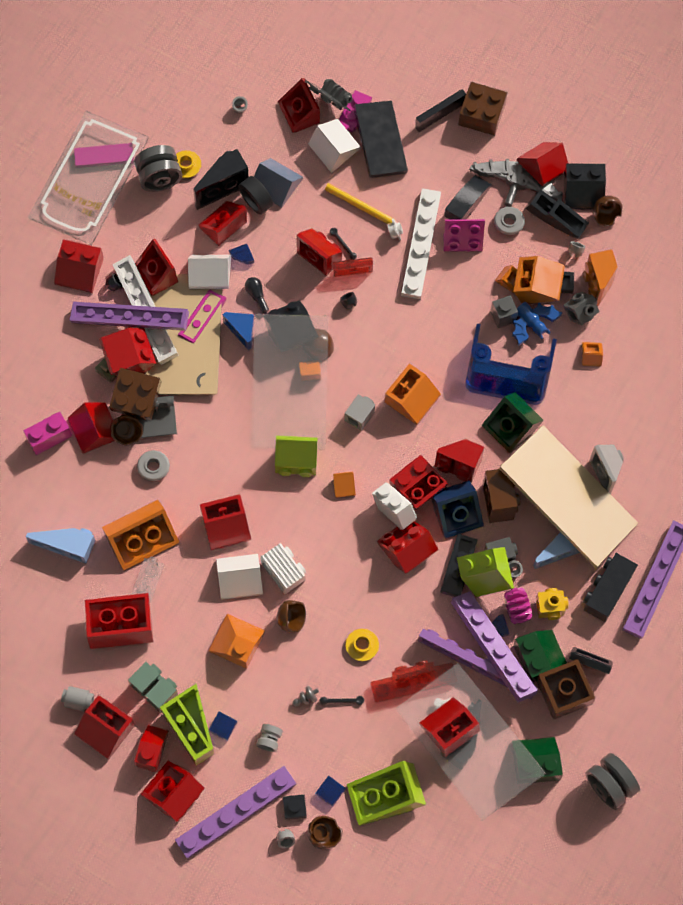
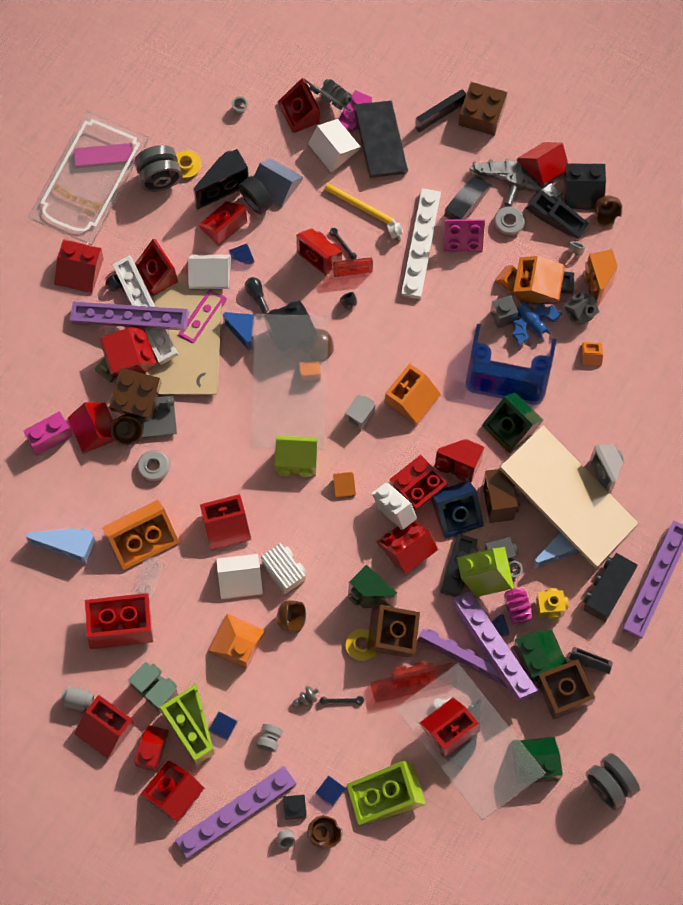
none -> dark green slope [348,565,397,608]
none -> reddish brown brick [367,605,420,658]

